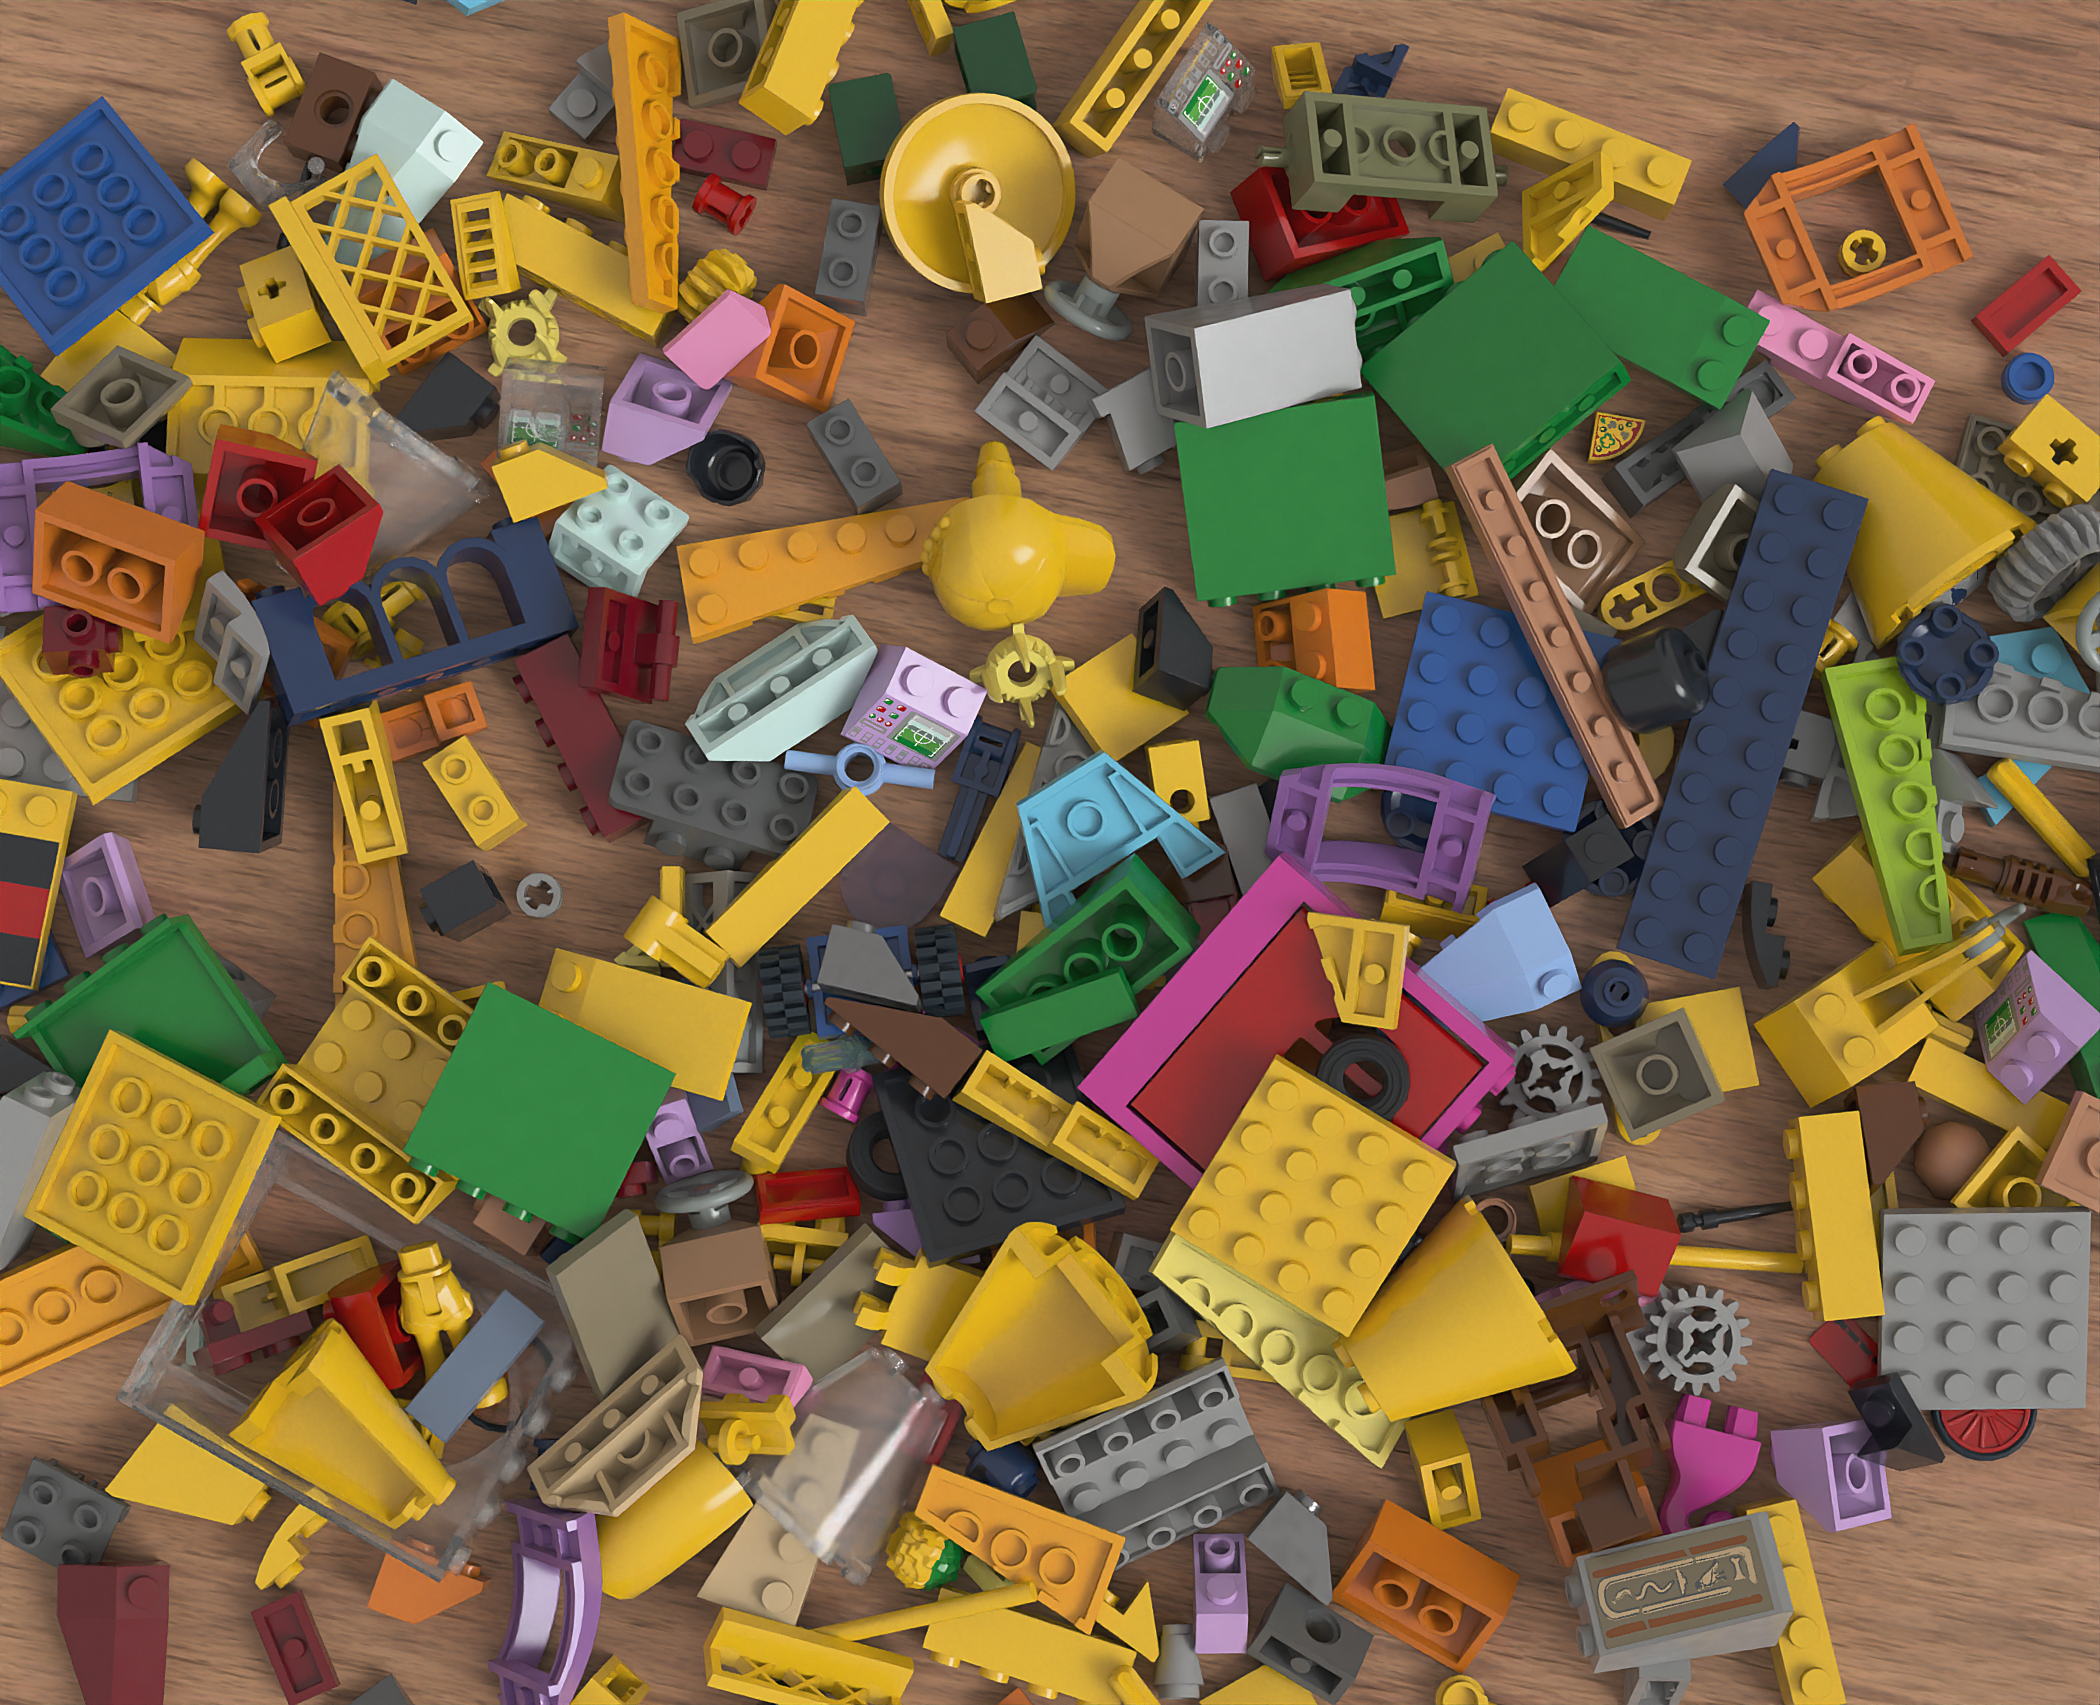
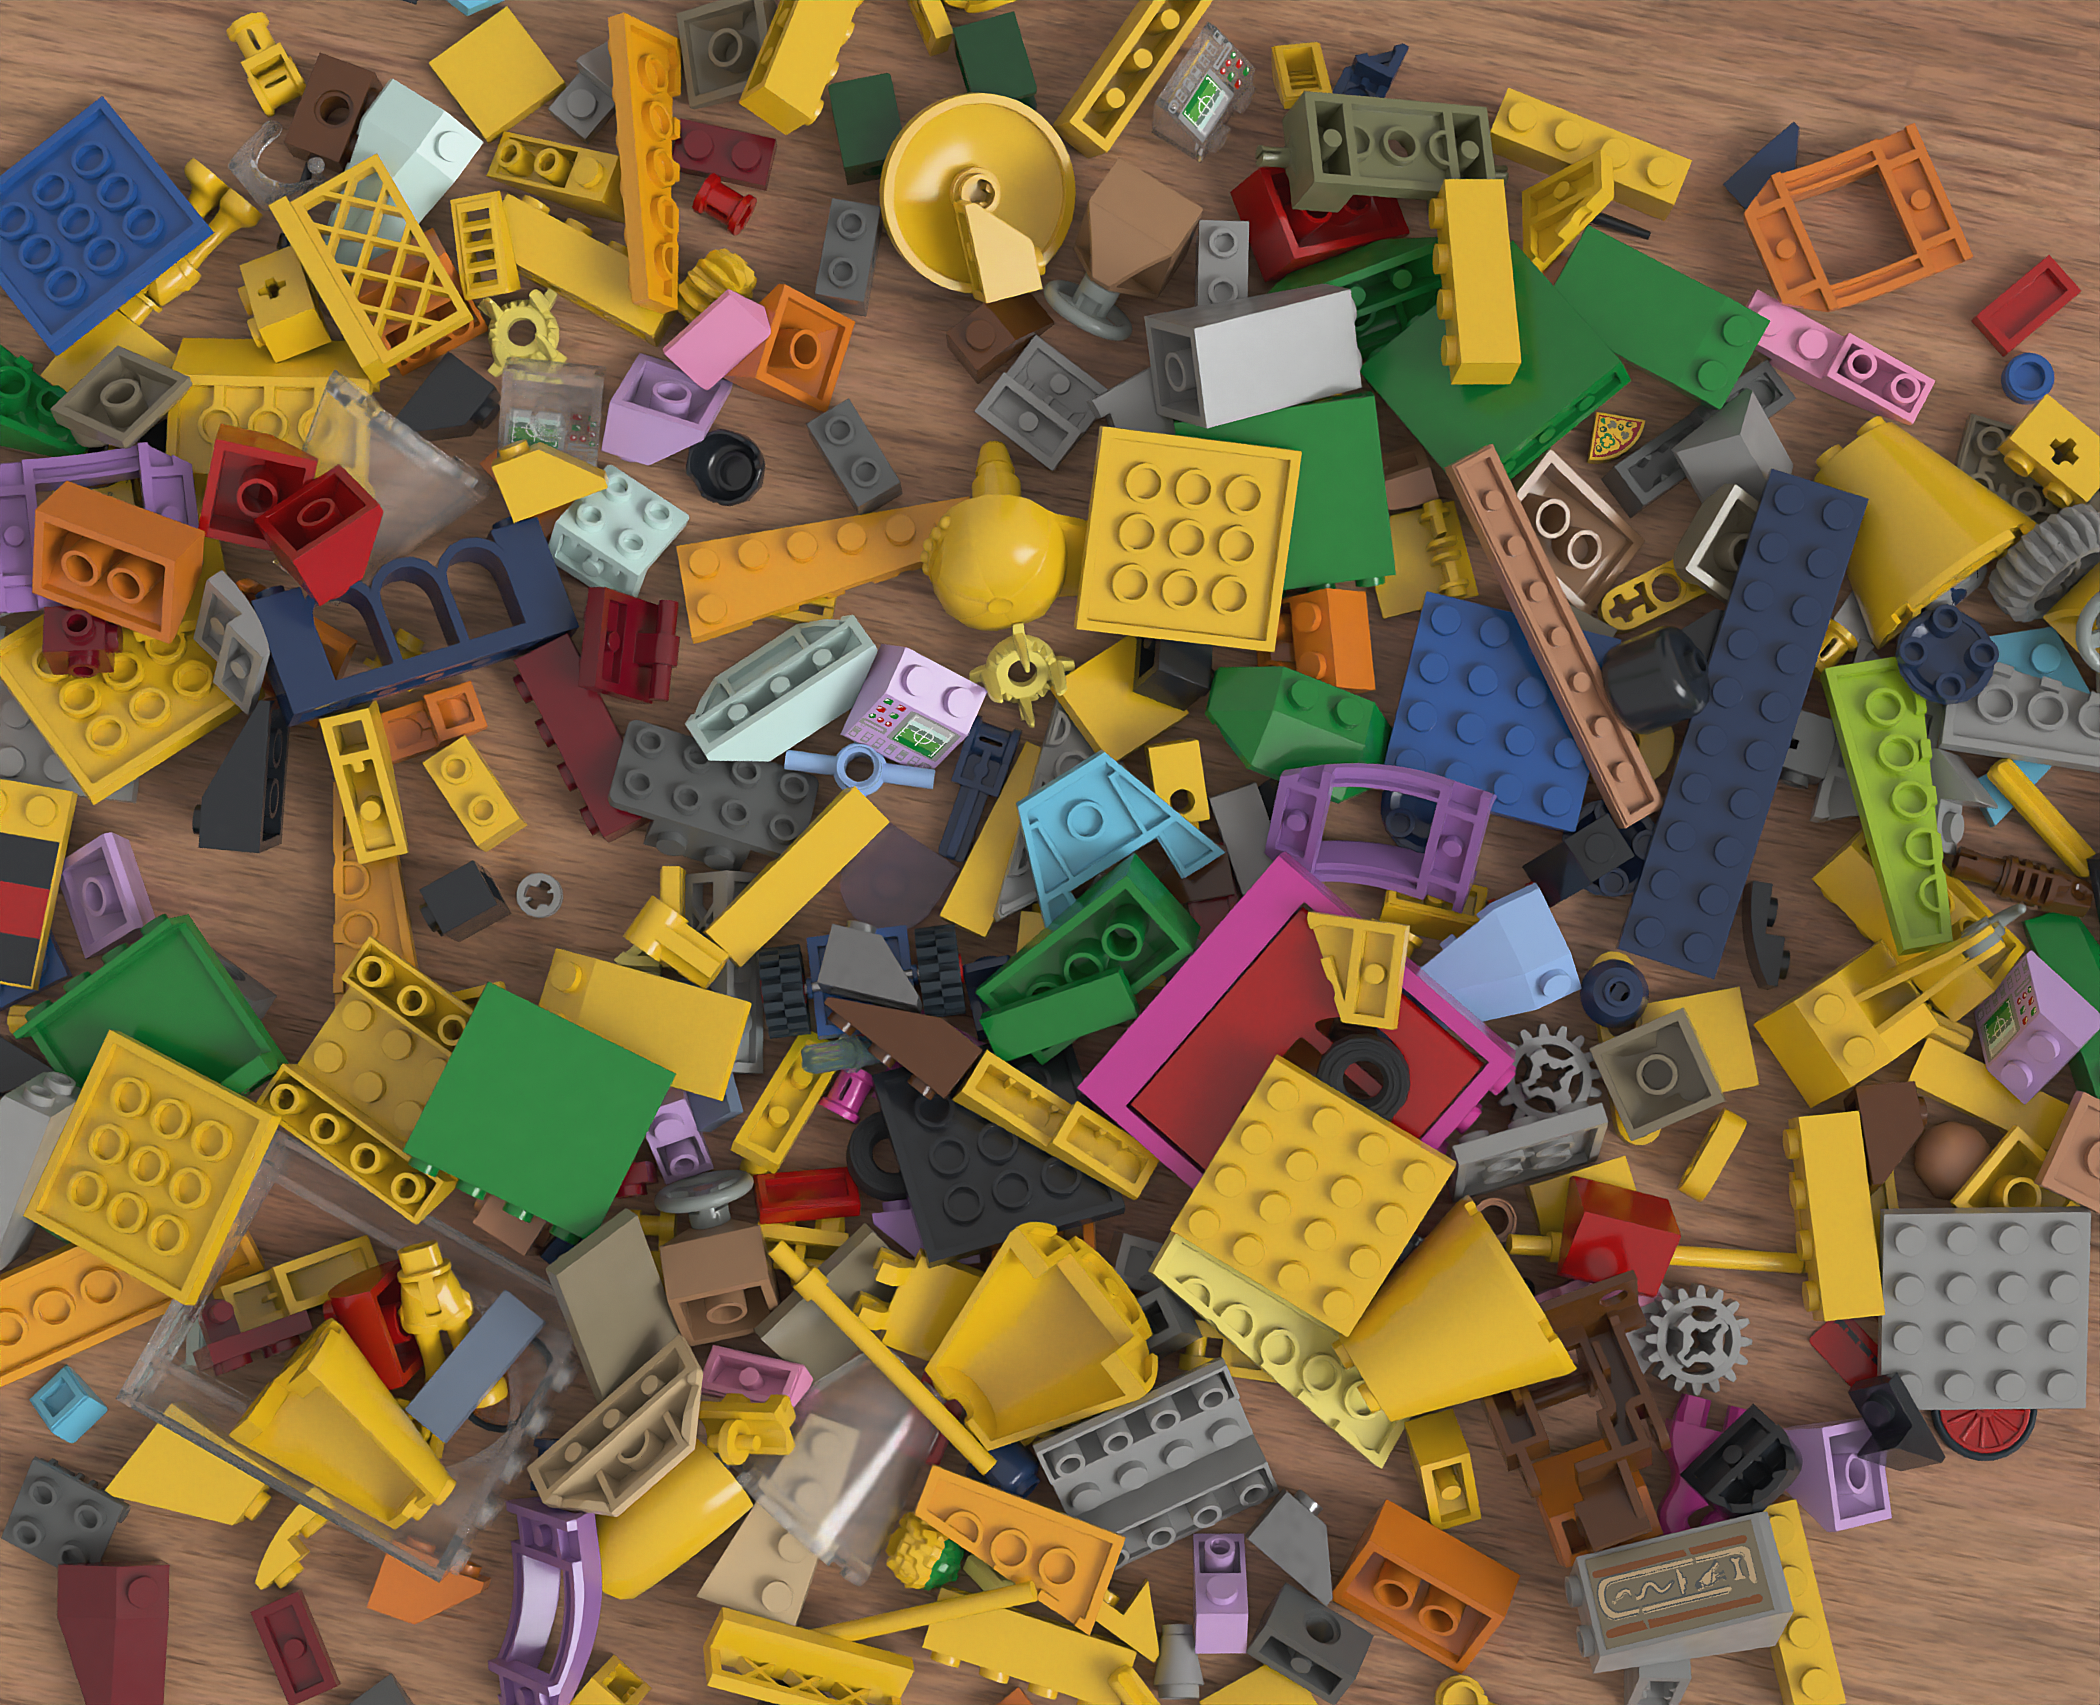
yellow connector [321,581,427,660] -> none
black piece [1676,1201,1794,1233] -> none
yellow bush [1837,229,1886,278] -> none
none -> medium azure slope [29,1364,108,1443]
none -> yellow tile [428,6,567,145]
none -> yellow bar [768,1240,997,1475]
none -> yellow plate [1074,426,1302,652]
none -> yellow brick [1428,179,1521,385]
none -> yellow beam [1677,1107,1747,1203]
none -> black slope [1680,1404,1803,1520]

